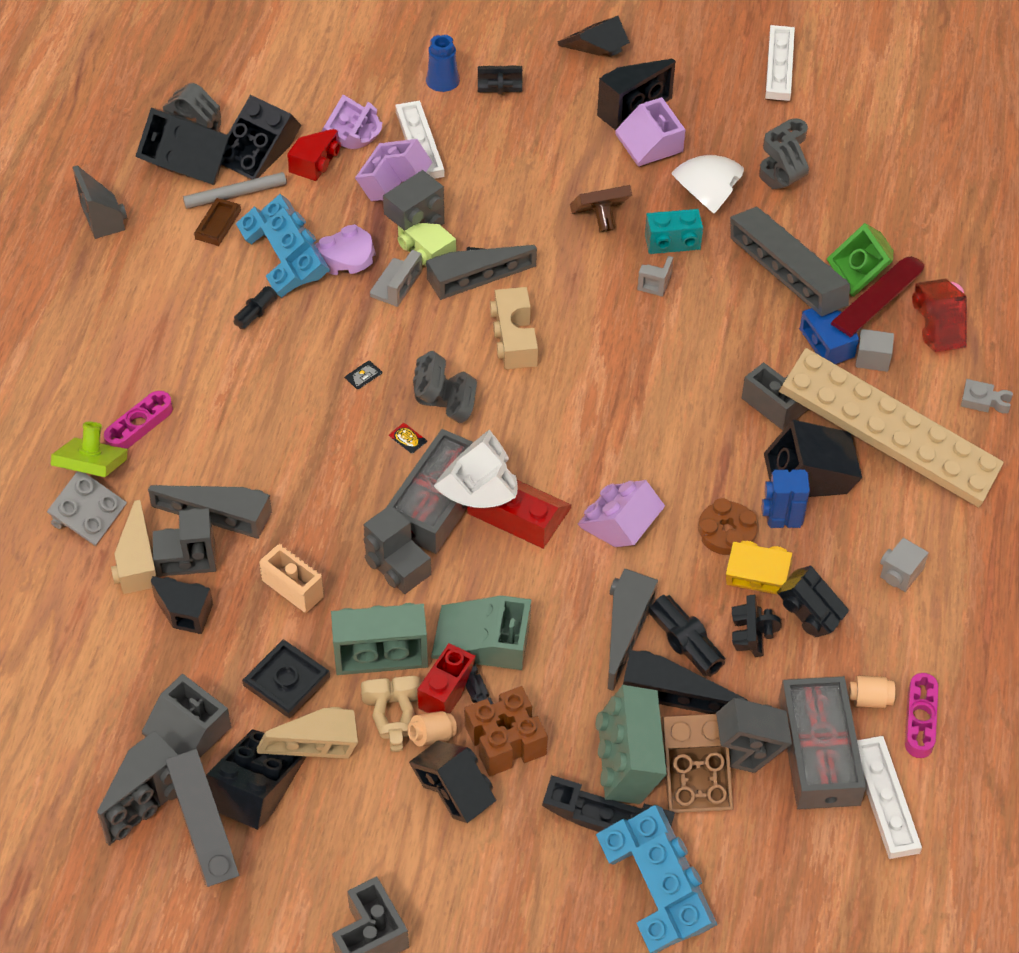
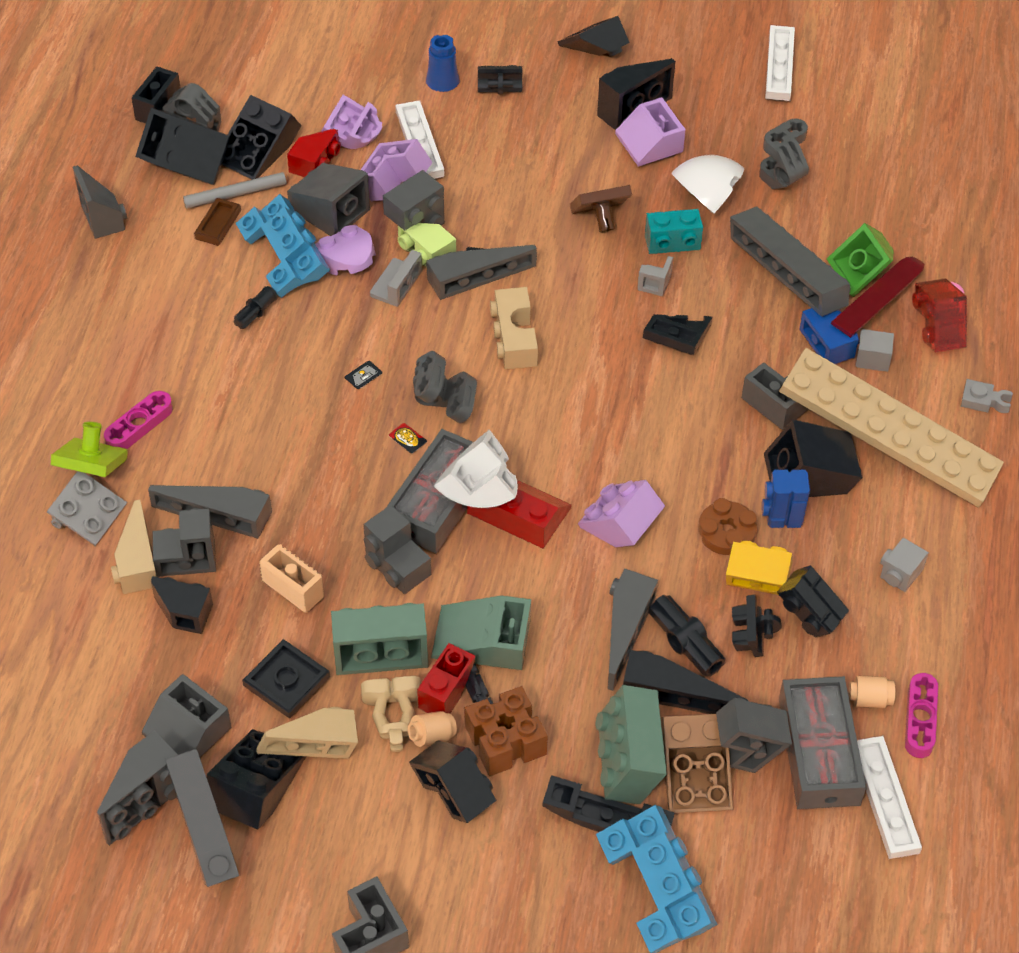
none -> black brick [131,66,181,123]
none -> dark grey slope [287,163,370,236]
none -> black wing [643,314,713,355]

